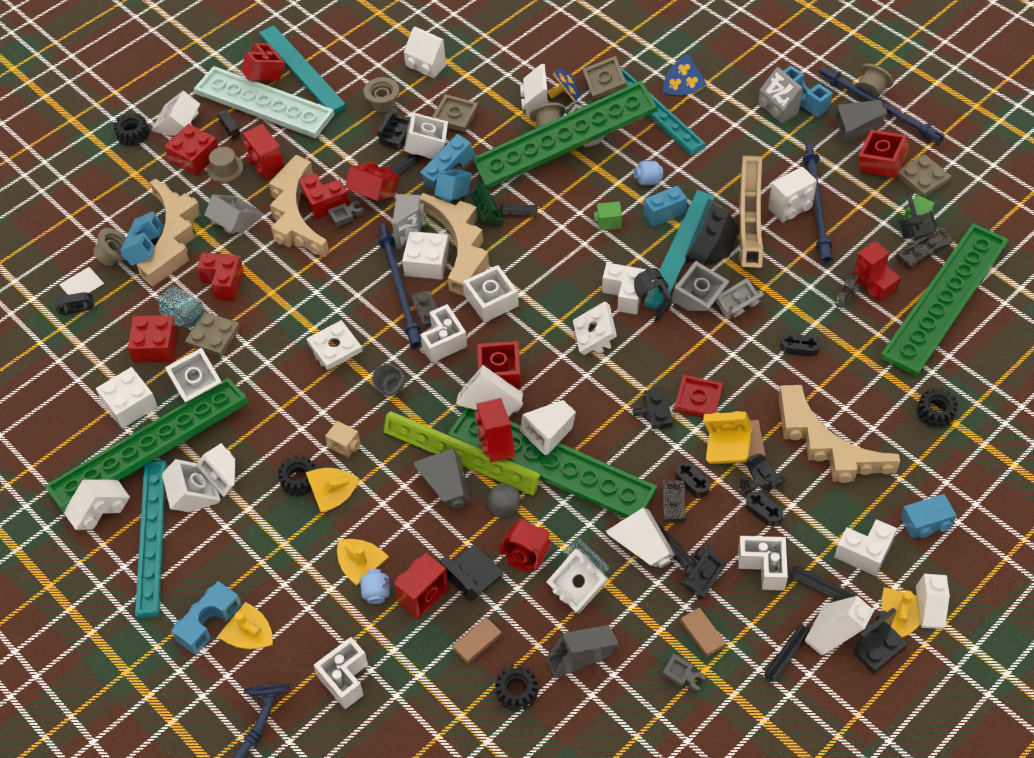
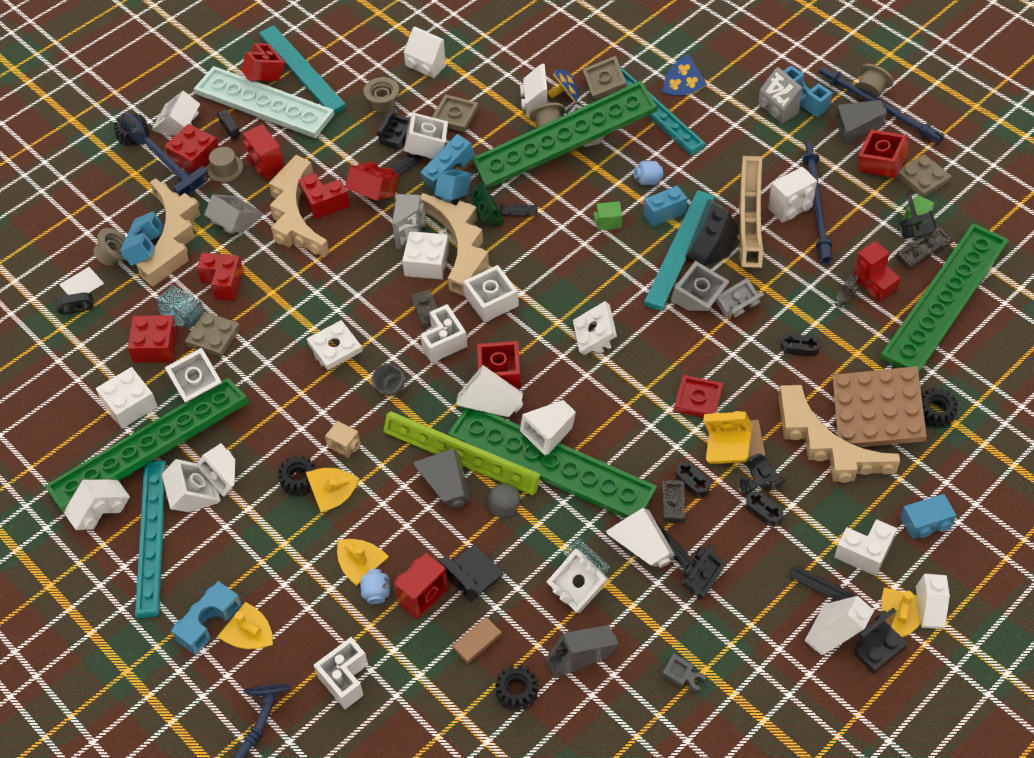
dark grey plate [328,200,364,228] -> none
dark blue bar [378,224,422,349] -> none
red brick [474,398,515,463] -> none
red brick [499,519,551,572] -> none
white brick [602,263,646,315] -> none
black plate [632,388,674,429] -> none
black helmet [634,268,672,322] -> none
medium nougat tile [680,607,726,658] -> none
white brick [738,536,788,590] -> none
black axle [764,624,810,683] -> none
none -> dark blue piece [121,112,208,196]
none -> medium nougat plate [832,366,927,447]

